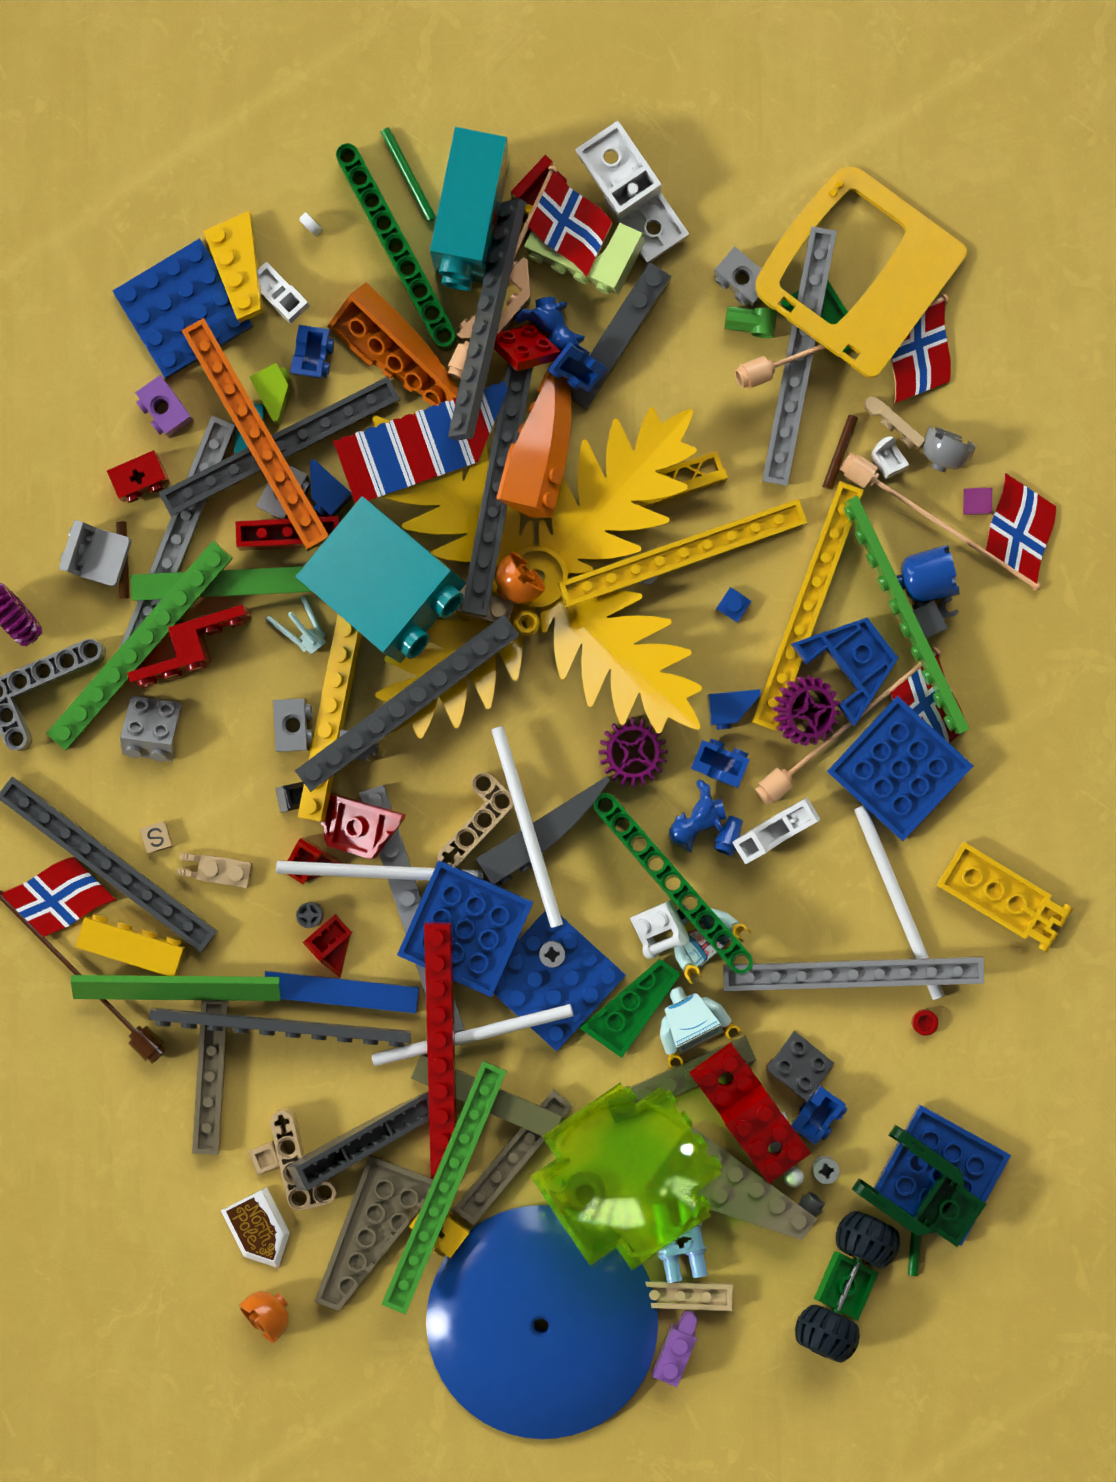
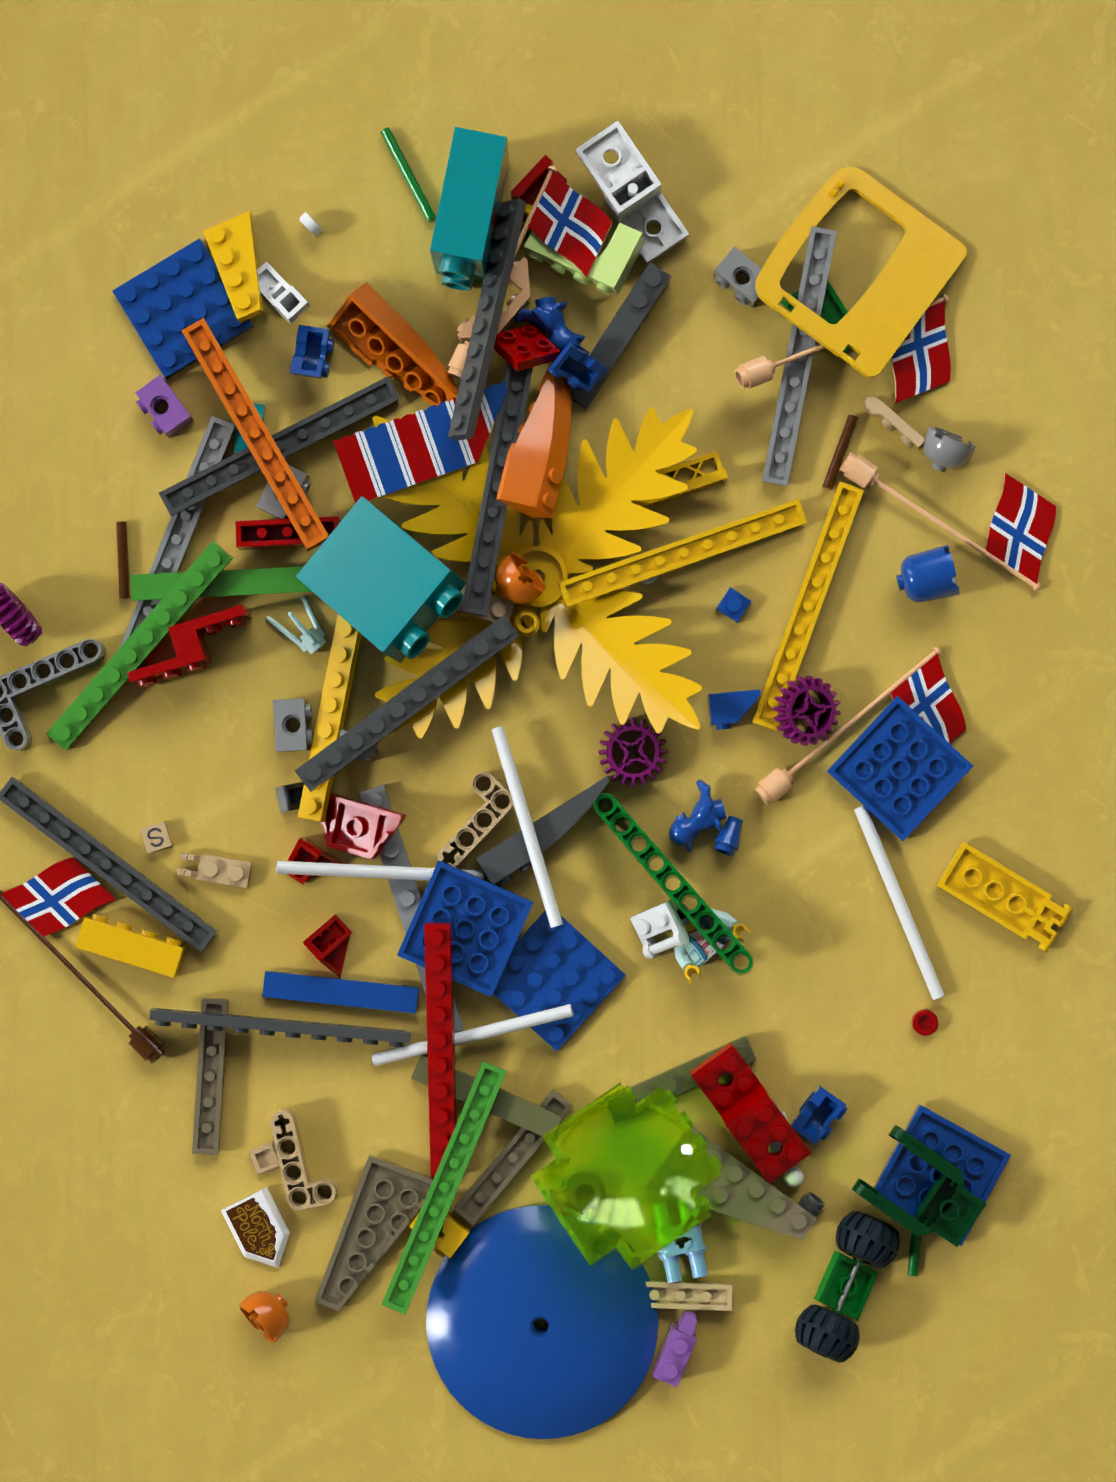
light grey bracket [59,520,132,587] -> none
bright green tile [70,975,281,1001] -> none
red brick [107,450,170,503] -> none
light grey bracket [120,696,181,762] -> none
lime slope [249,363,292,426] -> none
dark grey slope [287,1092,429,1191] -> none
dark grey wheel [296,902,324,928] -> none
blue slope [310,459,353,517] -> none
green beam [336,143,457,351] -> none
light grey wheel [539,941,565,968] -> none
green wing [579,958,681,1058] -> none
light aqua torso [660,987,741,1069] -> none
blue cylinder [691,739,750,788] -> none
light grey plate [723,957,984,991] -> none
bright green piece [724,306,777,338] -> none
white arch [732,797,820,864] -> none
dark grey hinge [766,1031,834,1102] -> none
blue wing [791,617,898,726] -> none
light grey wheel [812,1156,839,1184] -> none
bright green plate [843,495,969,734] -> none
white plate [871,436,909,479] -> none
dark grey brick [912,597,958,638] -> none
magenta slope [963,488,992,515] -> none

